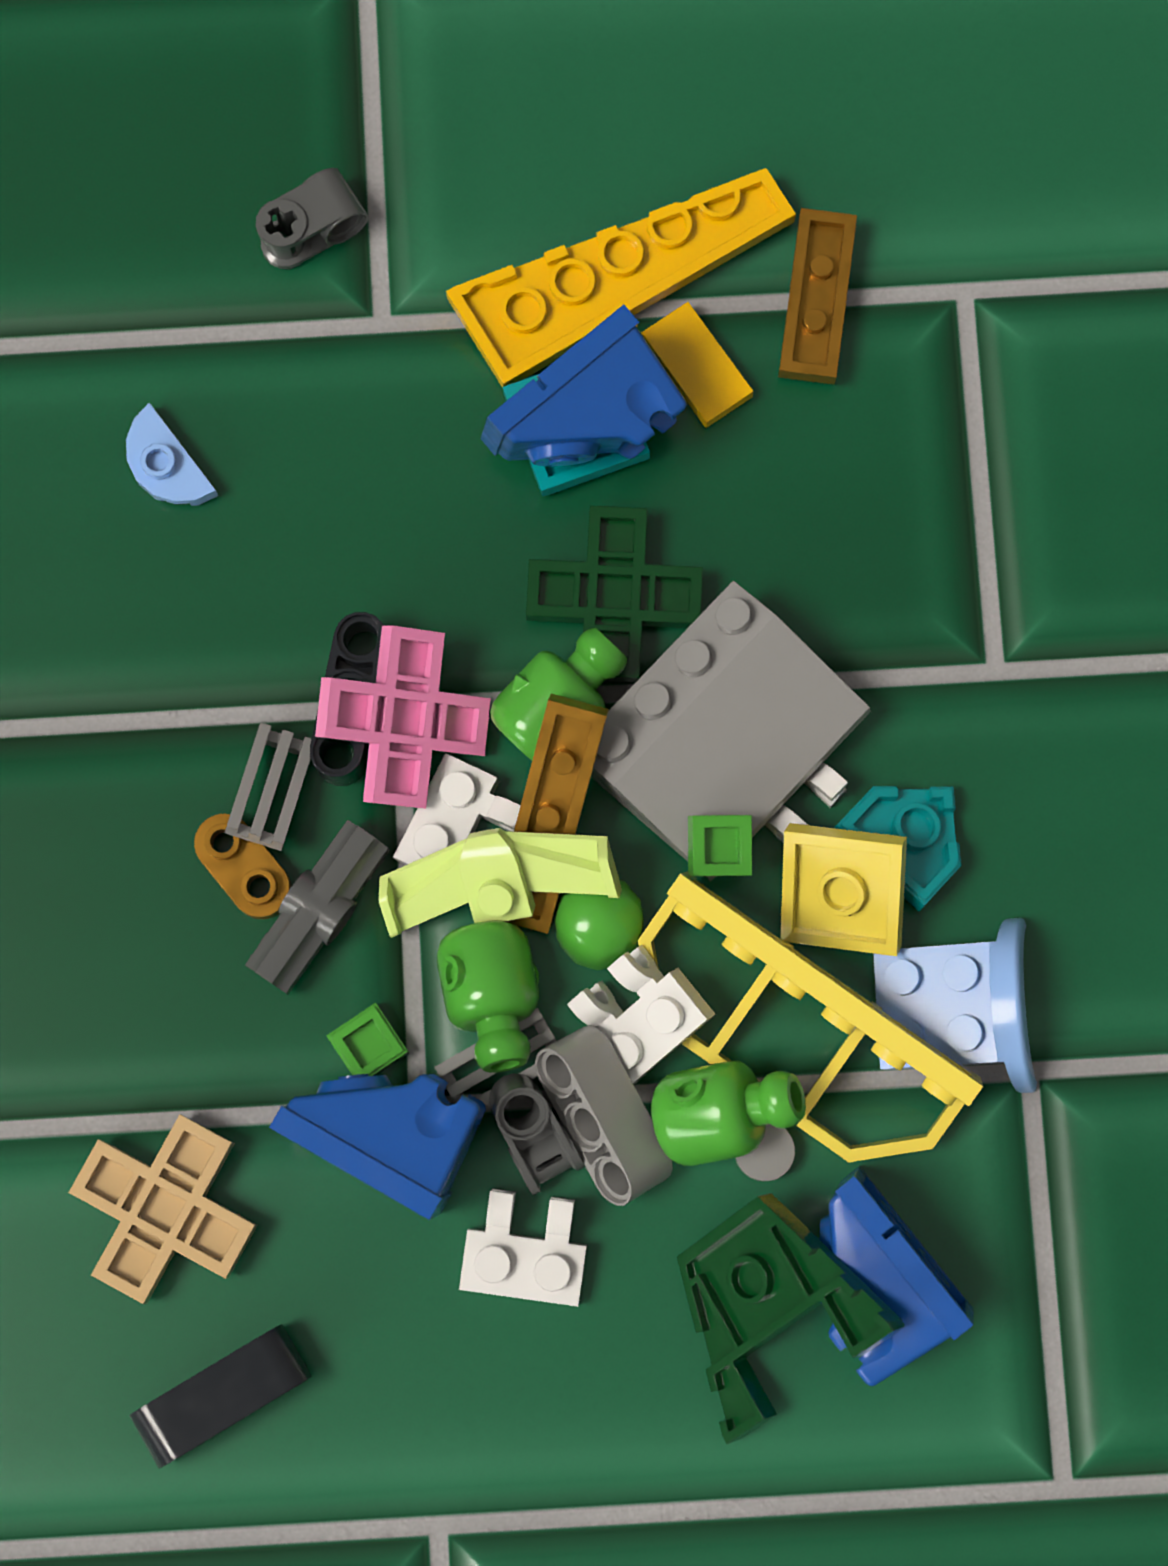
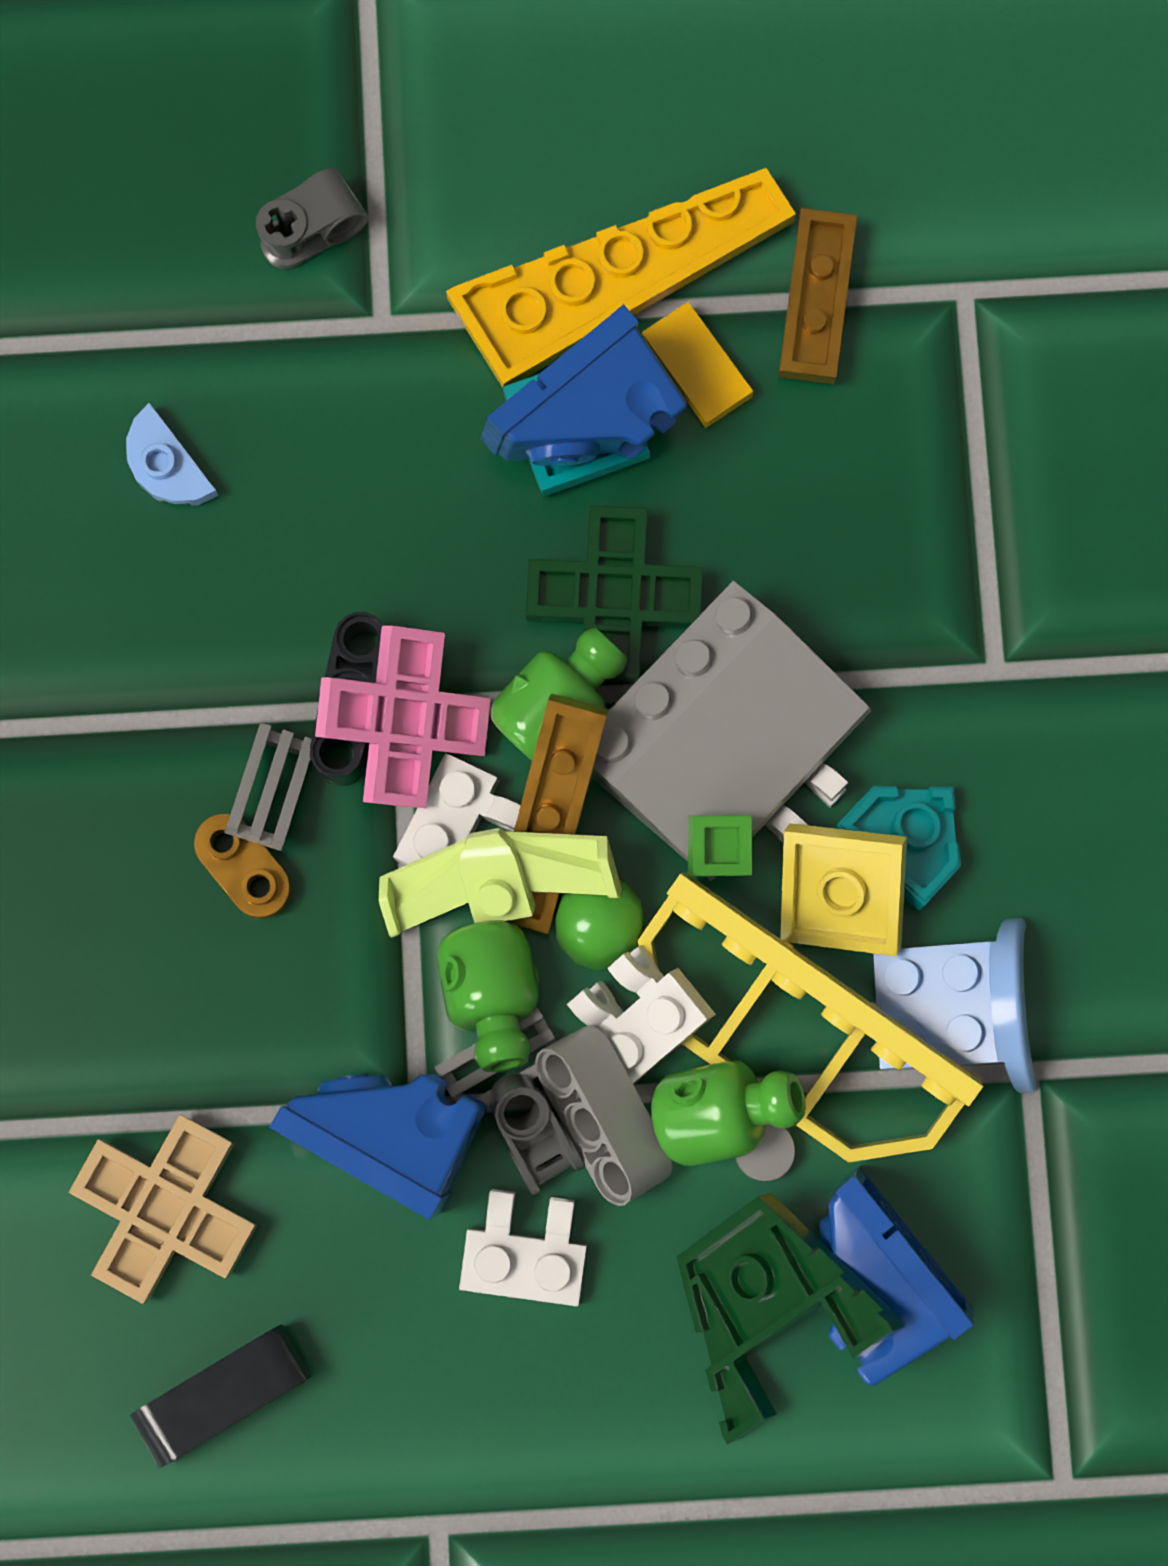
dark grey piece [245,820,390,995] -> none
bright green tile [326,1002,409,1076] -> none

